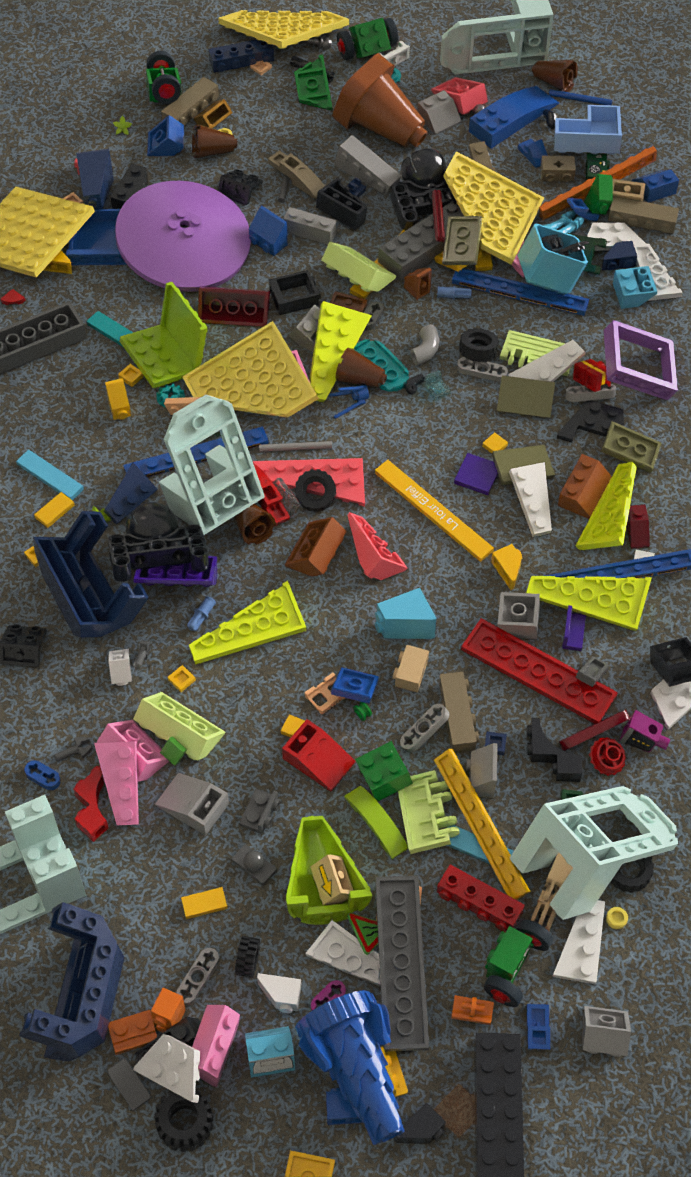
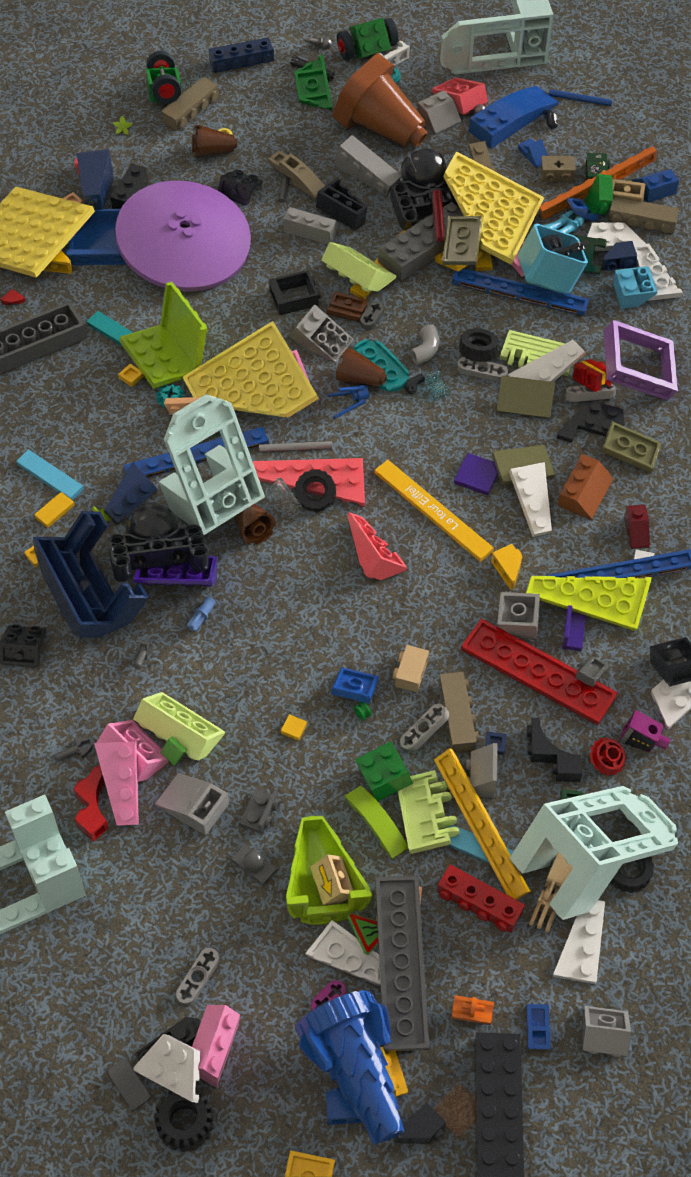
dark blue wedge [19,902,125,1062] -> none
blue beam [25,760,61,790] -> none
yellow slope [105,378,131,420] -> none
orange plate [108,1010,157,1055] -> none
white slope [109,649,132,686] -> none
blue slope [147,115,184,156] -> none
orange brick [151,988,186,1033] -> none
yellow tile [167,665,196,692] -> none
yellow tile [181,887,228,919] -> none
neon yellow wing [189,580,306,665] -> none
pearl gold brick [193,99,233,128] -> none
dark red slope [198,287,270,327] -> none
light yellow plate [218,10,349,49] -> none
black tyre [235,936,260,978] -> none
medium azure slope [245,1026,295,1078] -> none
blue slope [249,206,288,256] -> none
light nougat tile [250,60,272,76] -> none
red slope [253,463,290,526] -> none
white slope [257,973,301,1013] -> none
red slope [282,719,356,792] -> none
dark orange slope [285,517,347,577] -> none
light nougat piece [304,673,345,715] -> none
neon yellow wing [309,301,372,402] -> none
dark blue tile [346,177,366,198] -> none
medium azure slope [375,588,437,639] -> none
dark orange slope [404,268,432,300] -> none
medium blue axle [437,286,472,300] -> none
yellow tile [482,432,508,453] -> none
brick [484,919,554,1007] -> none
reddish brown cone [532,59,578,92] -> none
light blue piece [554,105,622,155] -> none
dark red beam [559,709,630,751] -> none
neon yellow wing [575,462,636,550] -> none
light yellow tile [606,907,628,929] -> none

